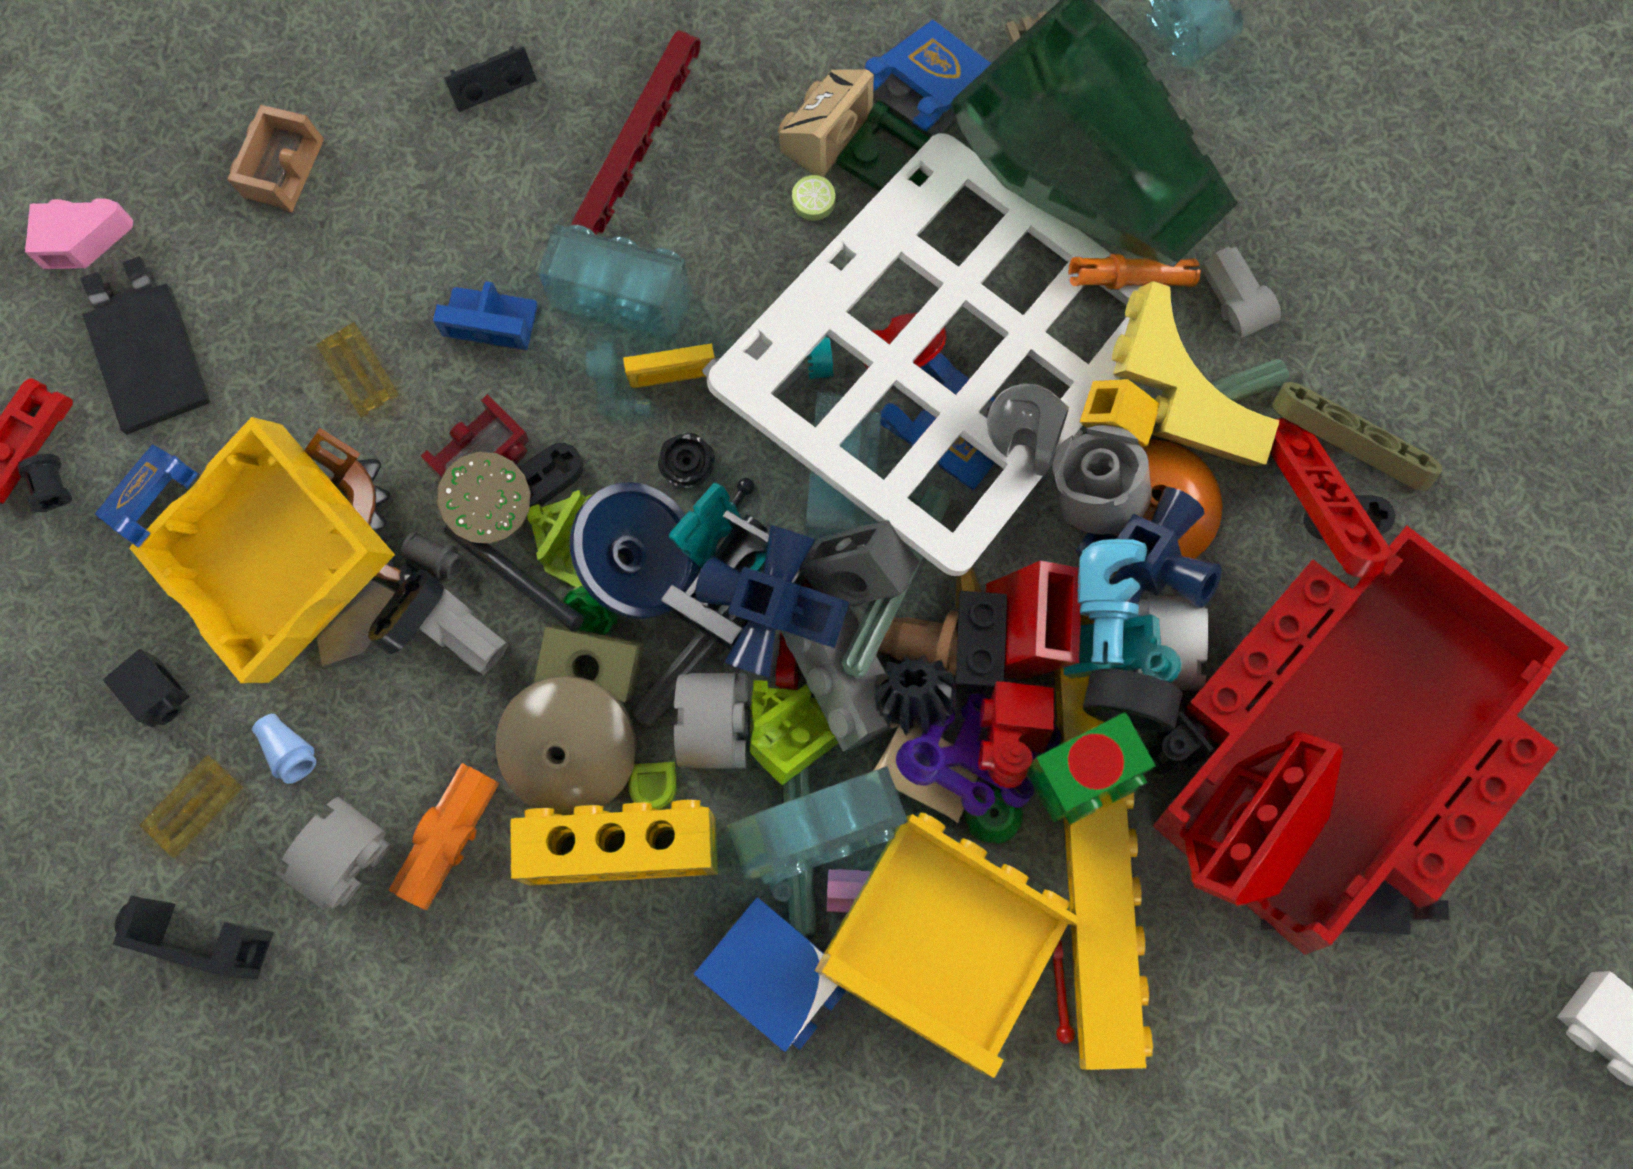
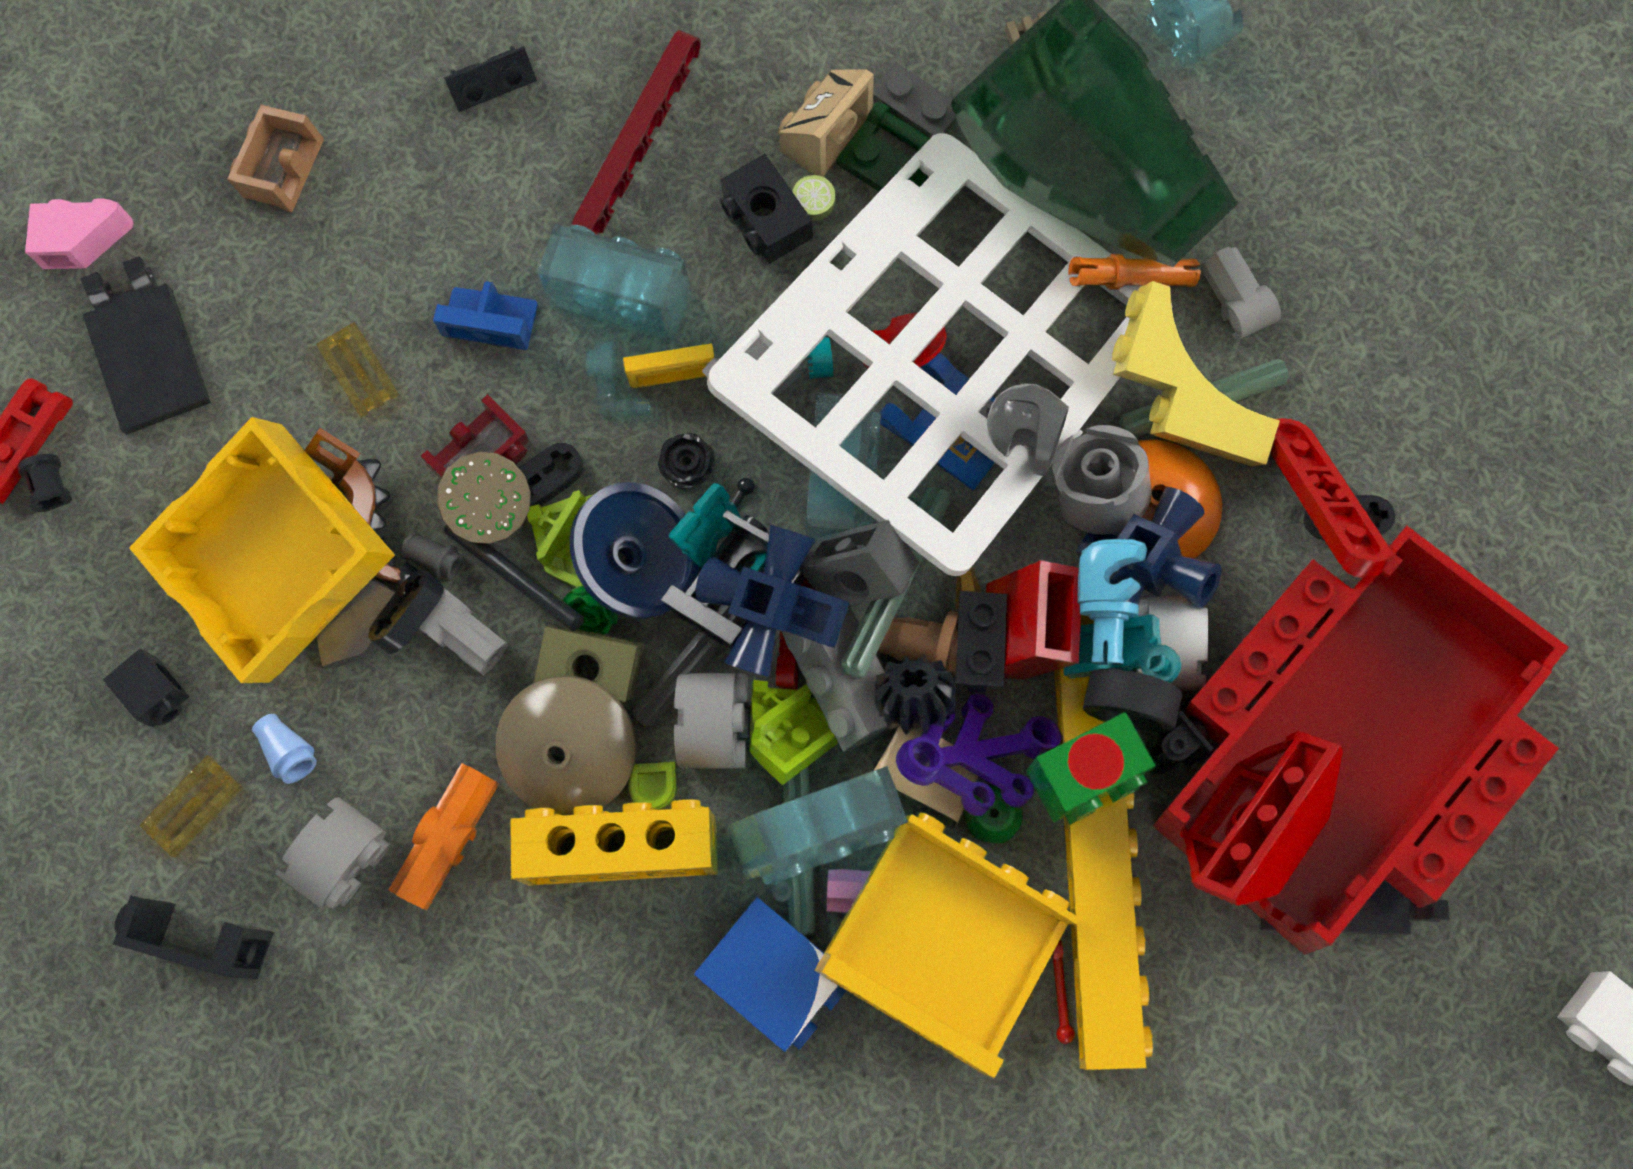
blue flag [95,444,199,548] -> none
blue flag [865,20,997,131] -> none
red brick [978,681,1054,788] -> none
yellow brick [1079,379,1160,446] -> none
olive beam [1272,382,1443,491] -> none
none -> black brick [719,154,813,264]

